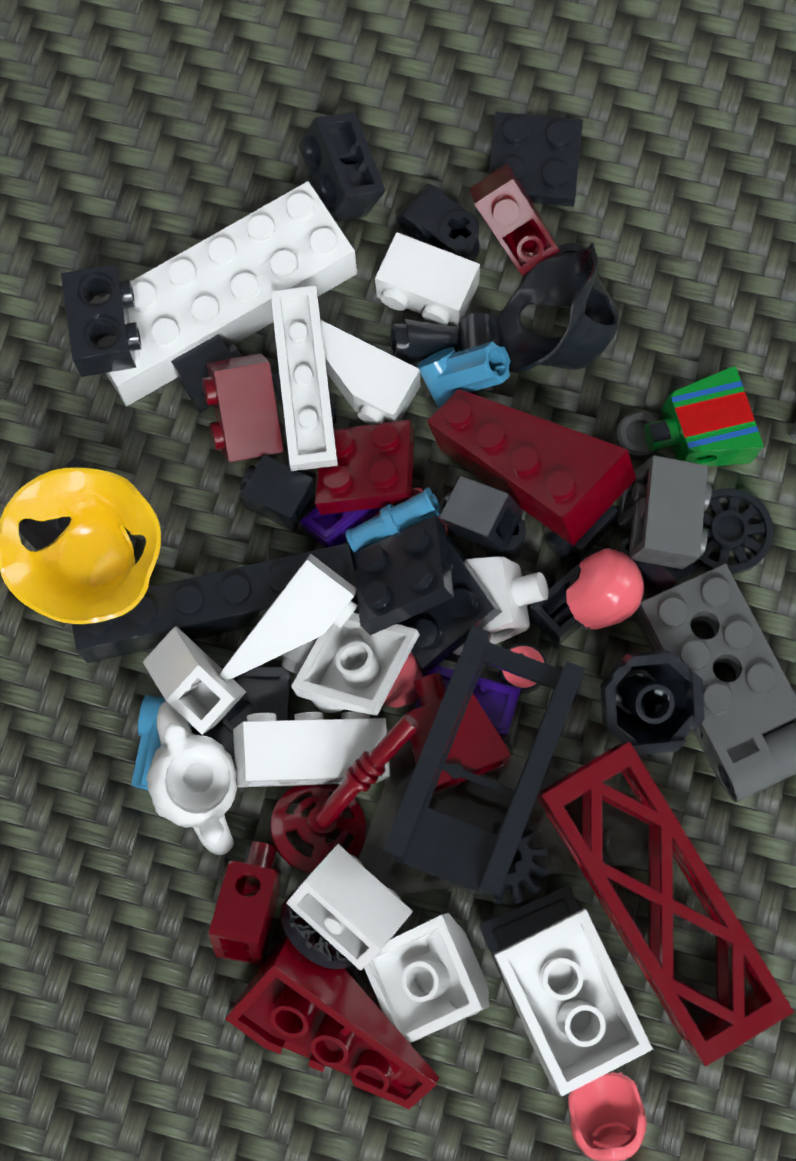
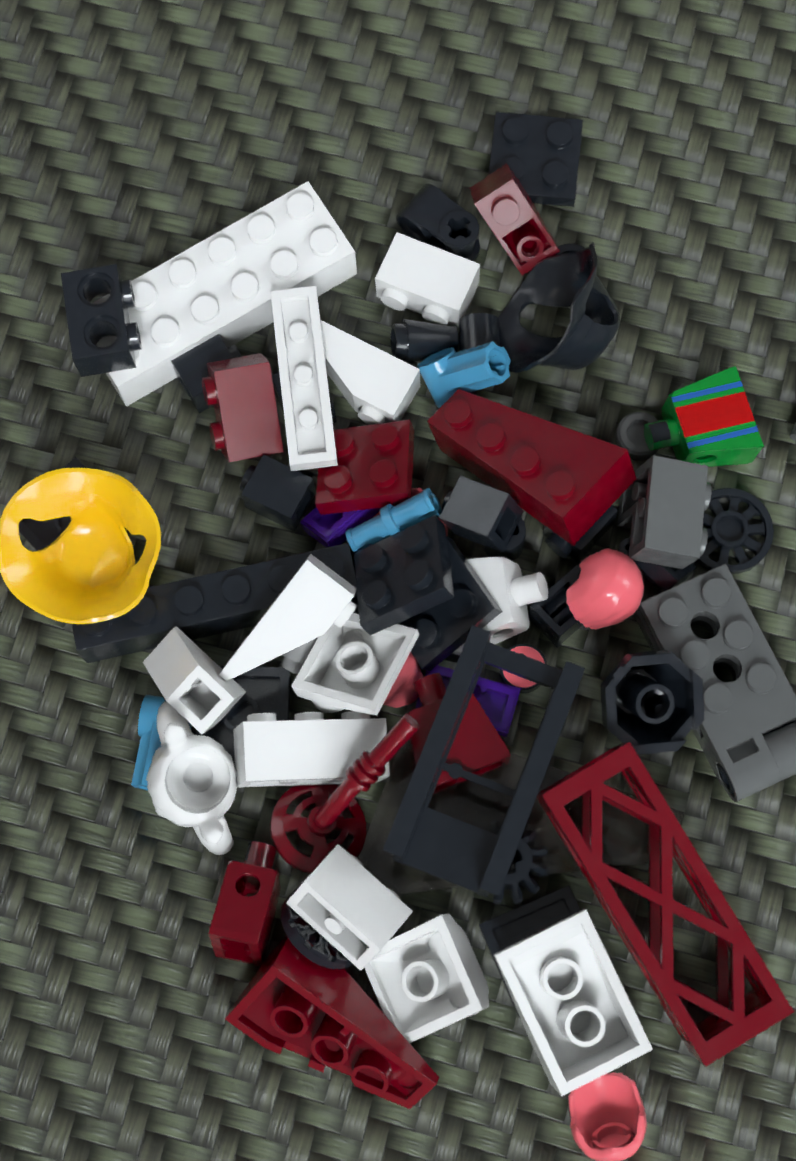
black brick [298,112,386,222] -> none

